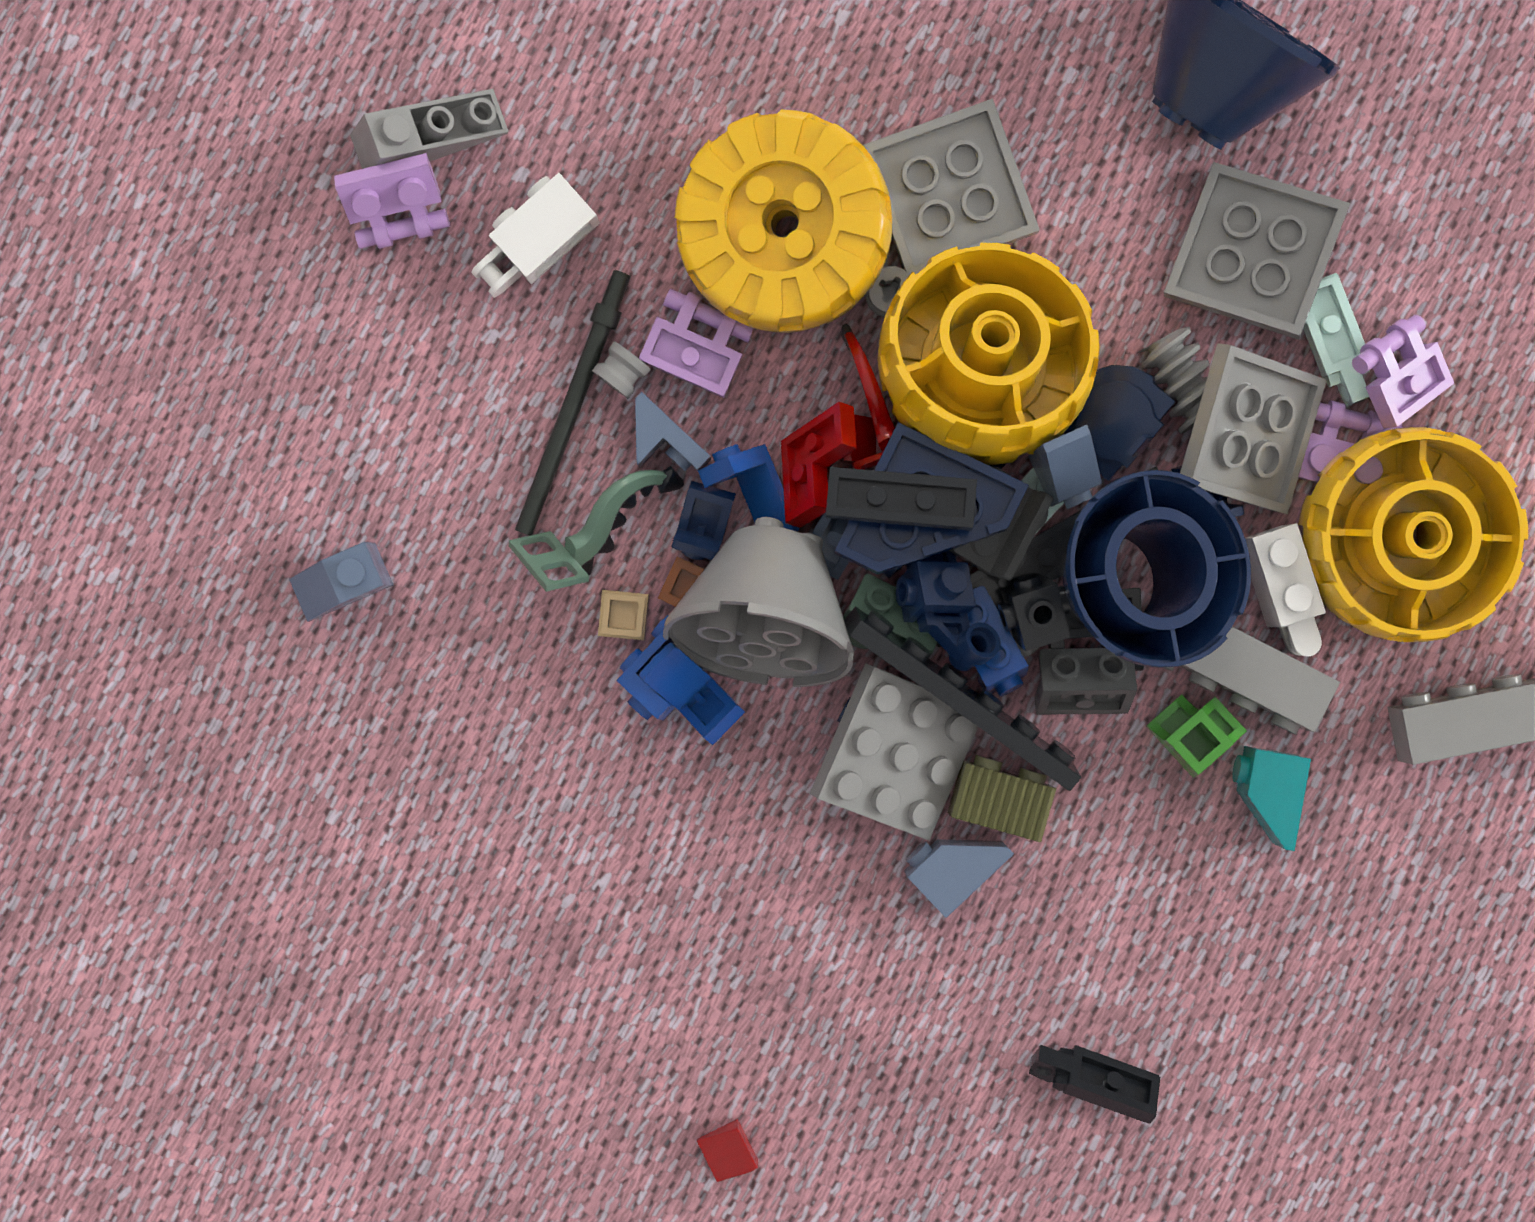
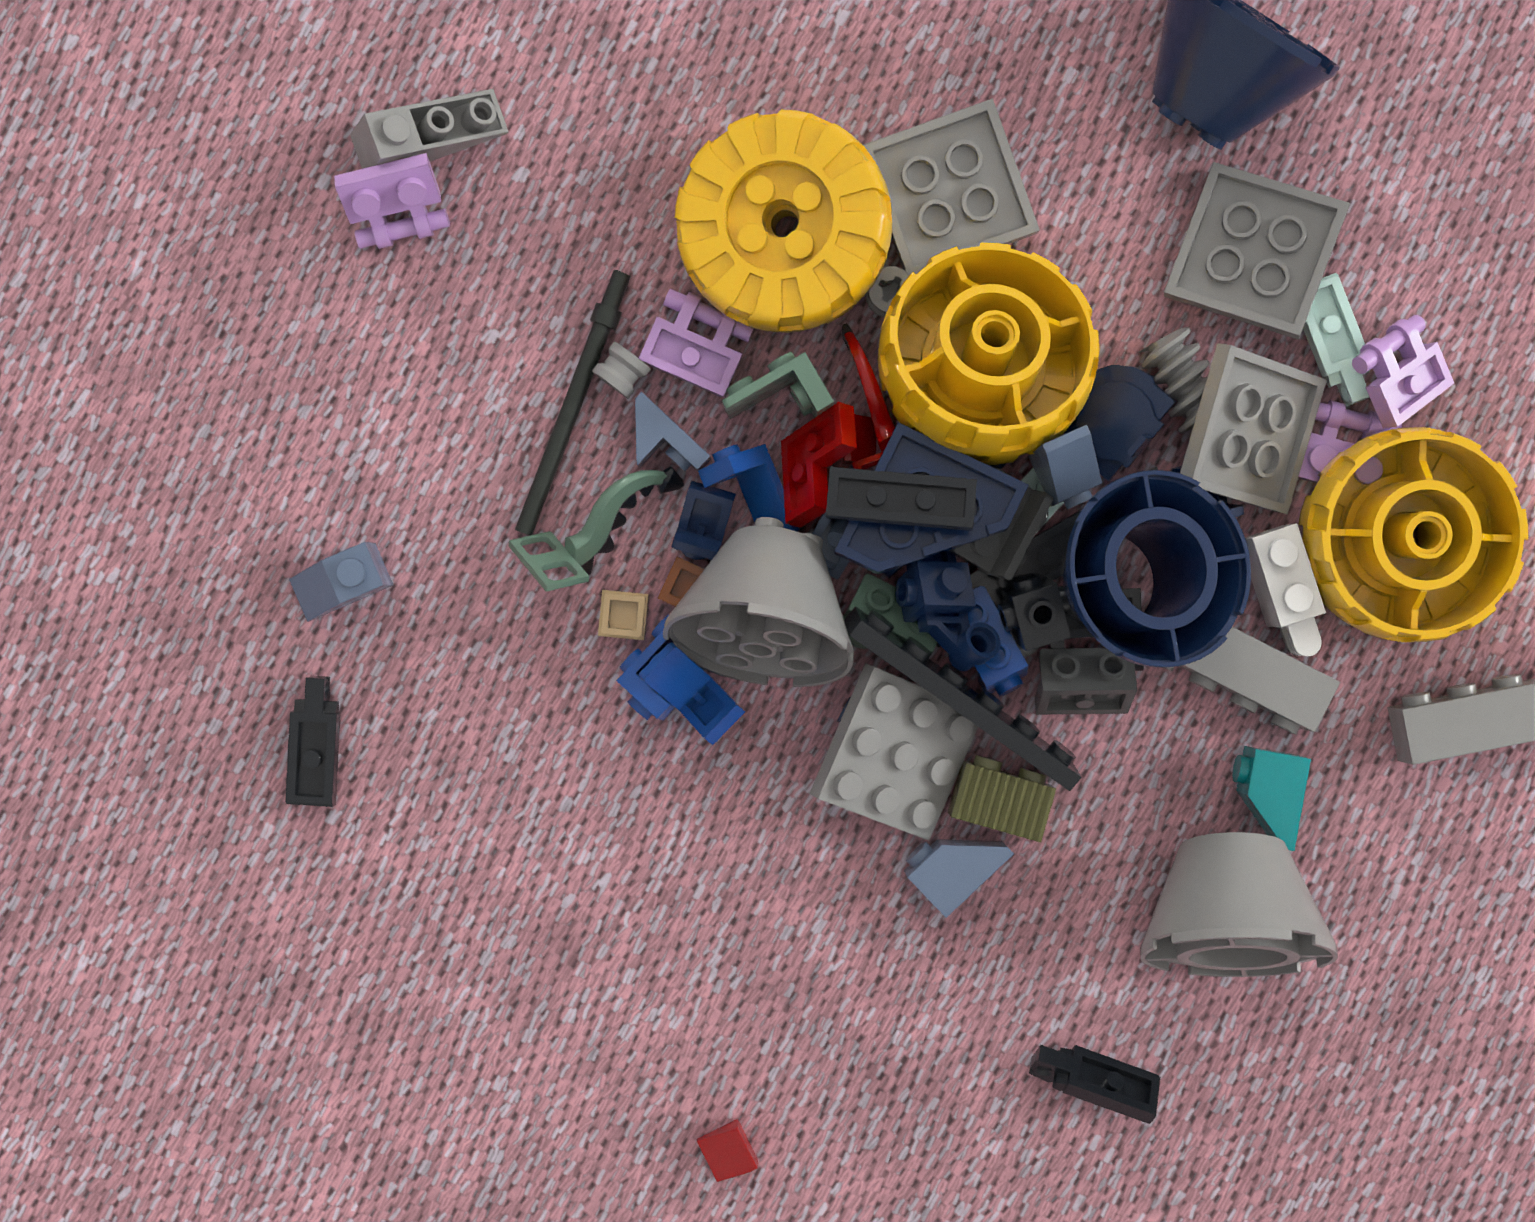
white brick [471,173,600,298] -> none
bright green brick [1146,694,1247,778] -> none
none -> black hinge [285,676,341,807]
none -> sand green bracket [722,352,834,419]
none -> light grey cone [1140,832,1338,977]

